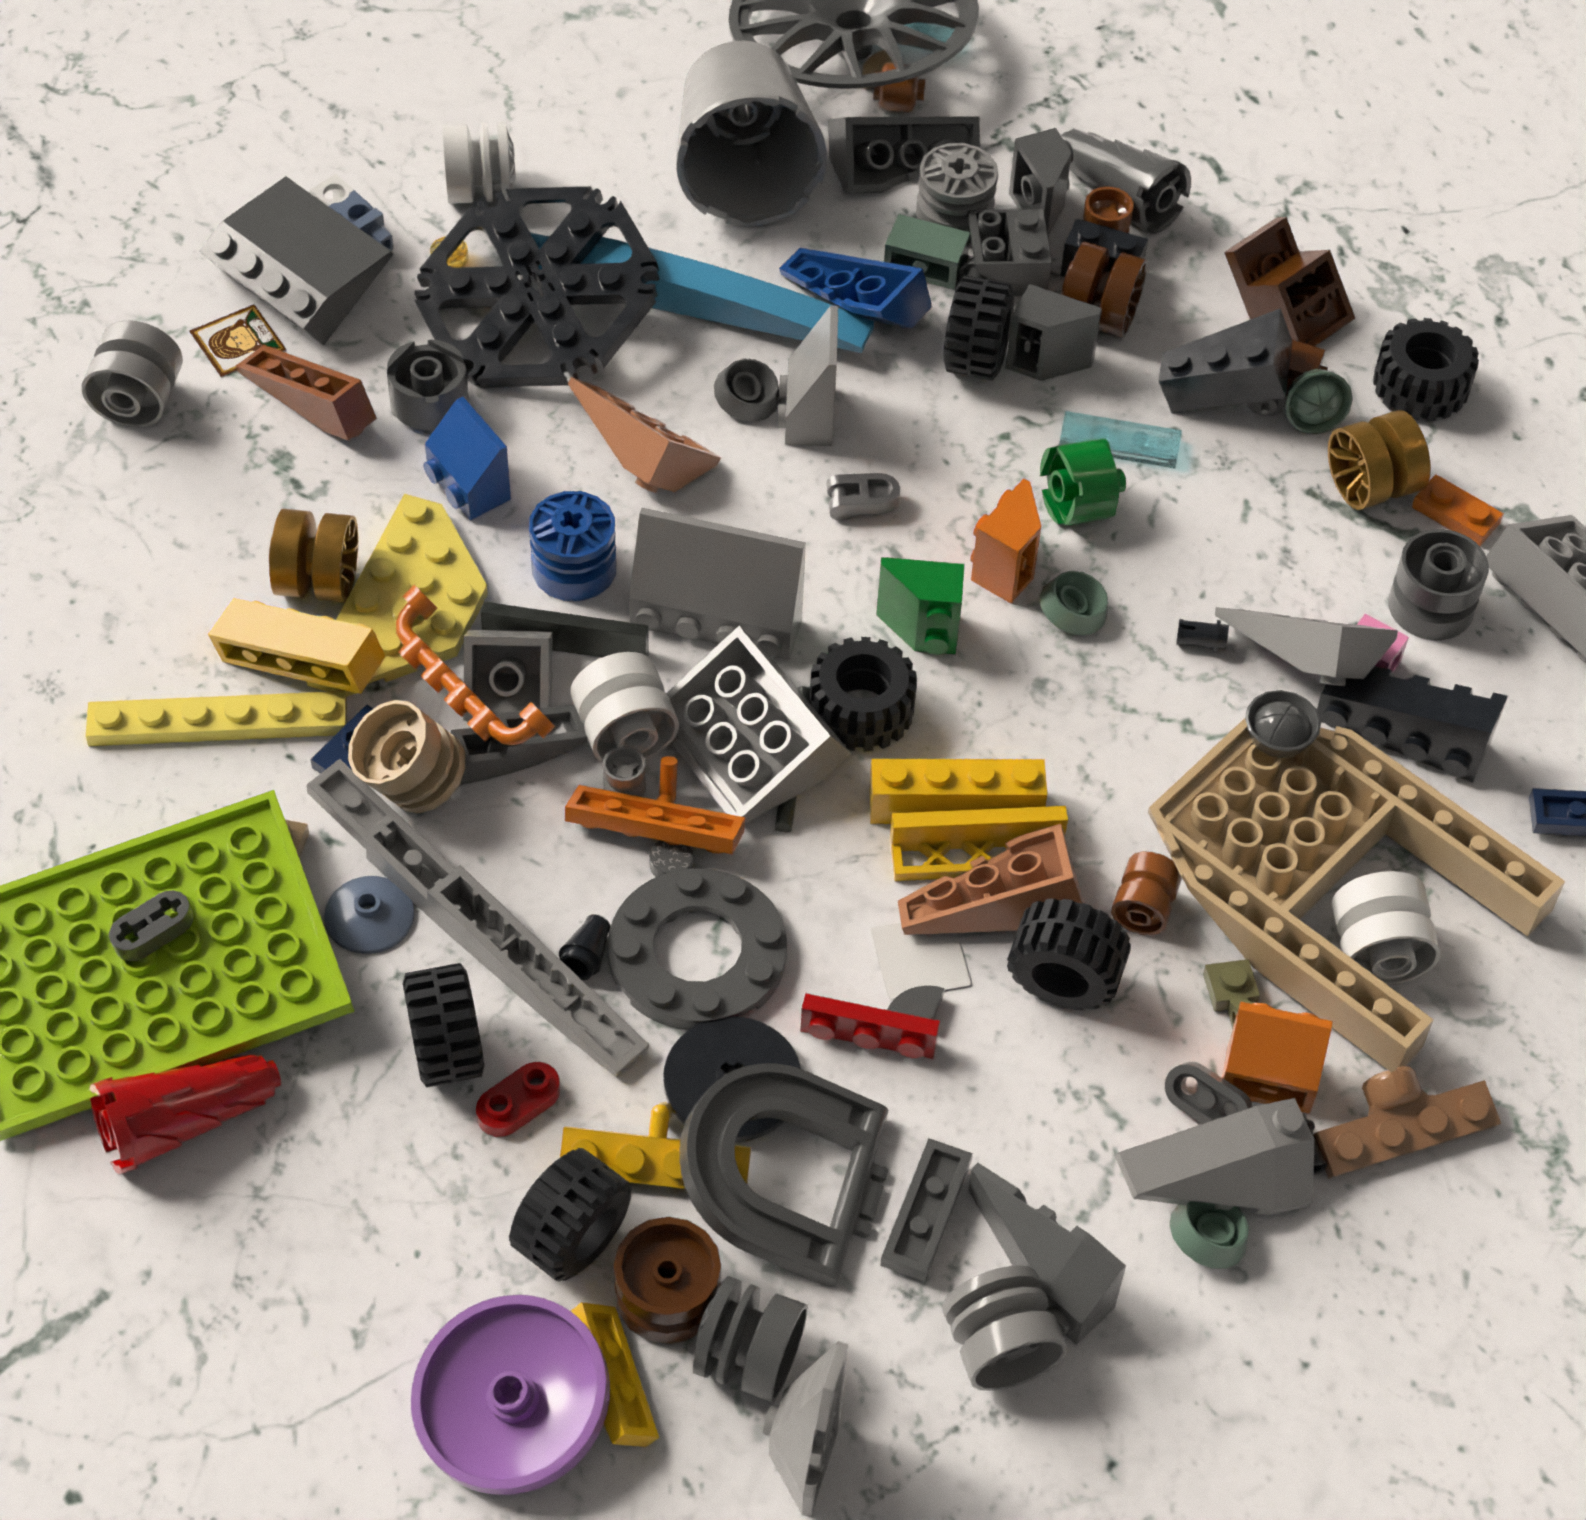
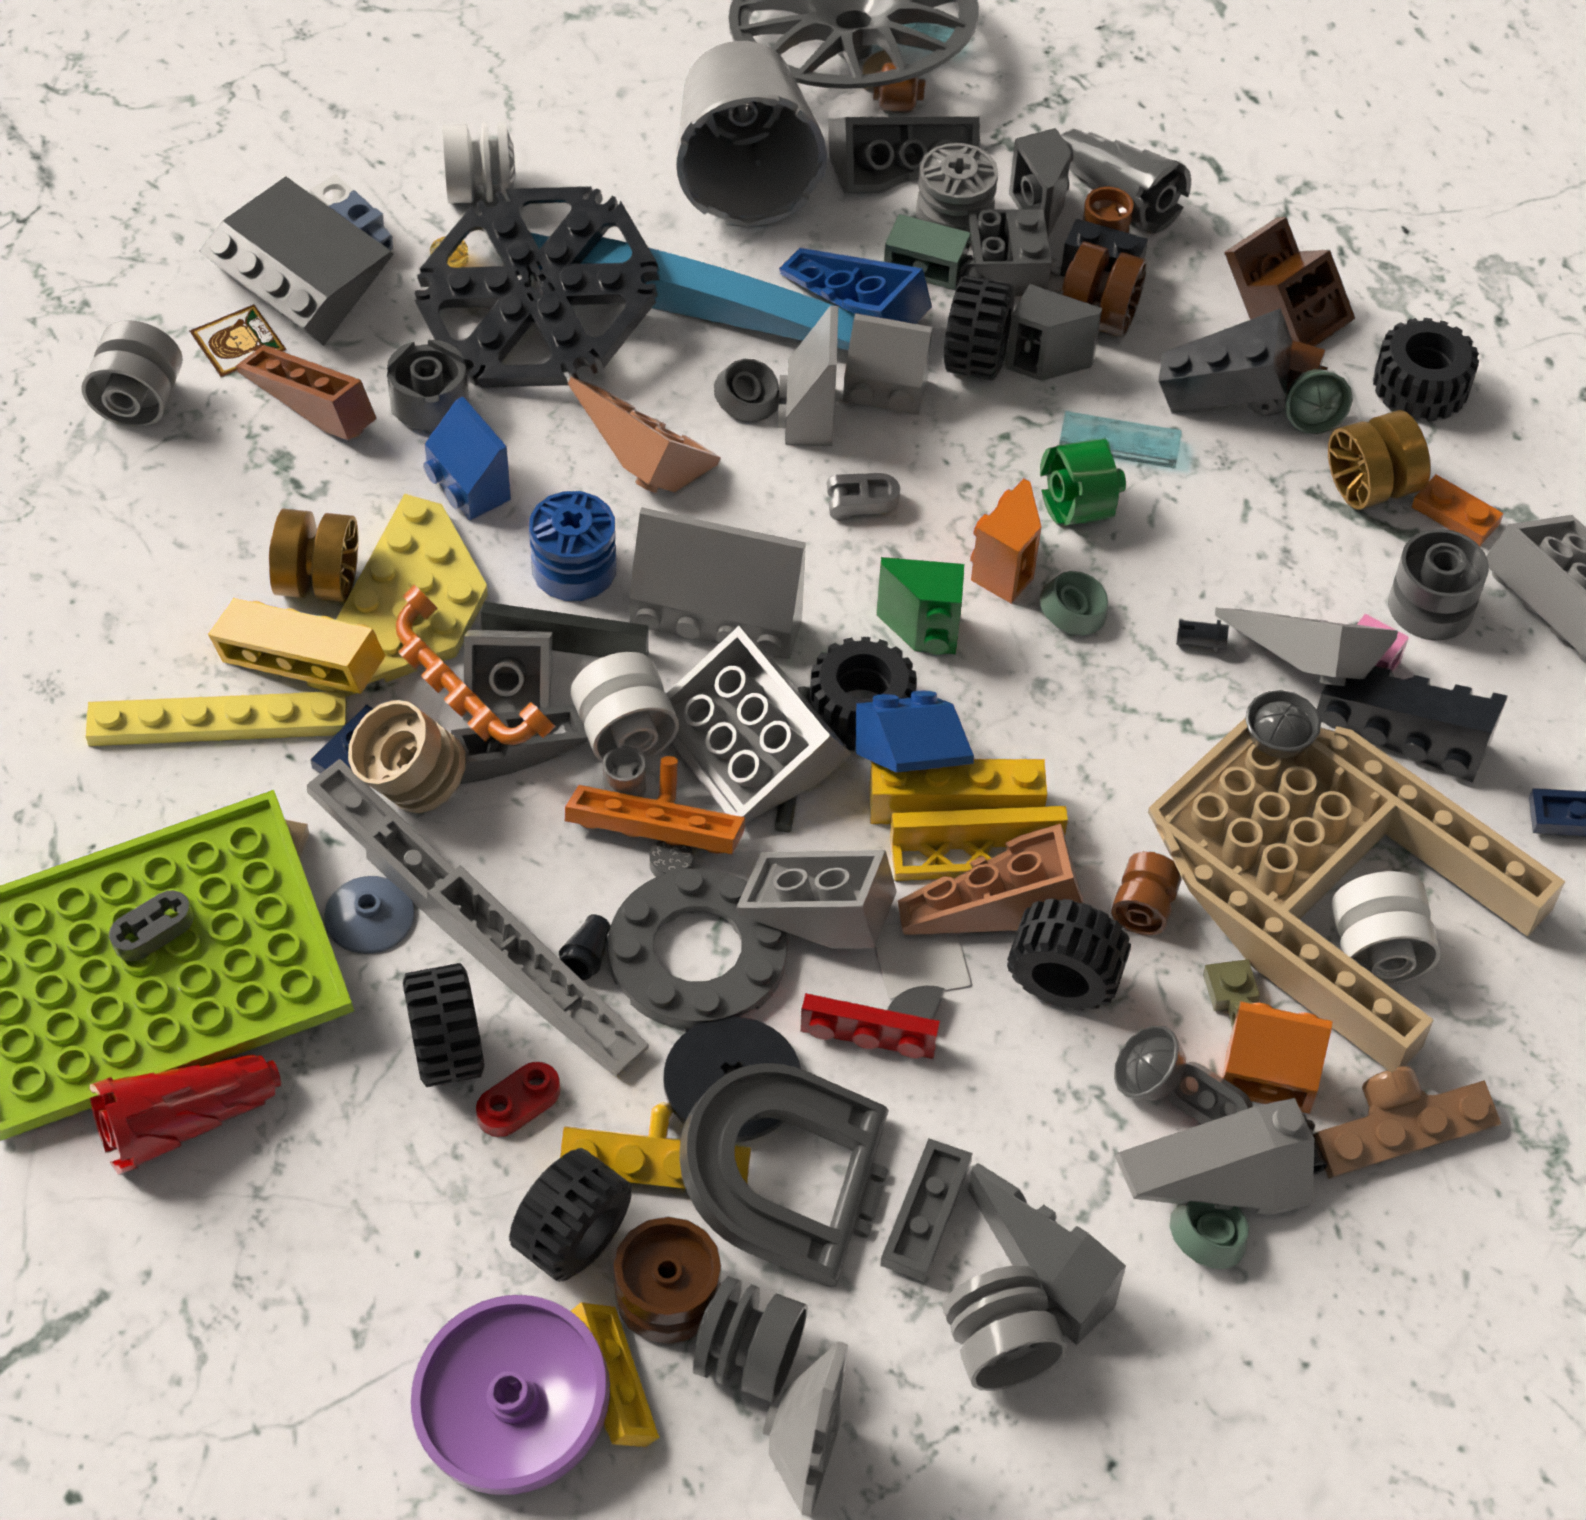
none -> light grey slope [736,850,897,950]
none -> light grey slope [843,314,933,415]
none -> blue slope [856,691,974,773]
none -> dark grey hat [1114,1025,1186,1101]

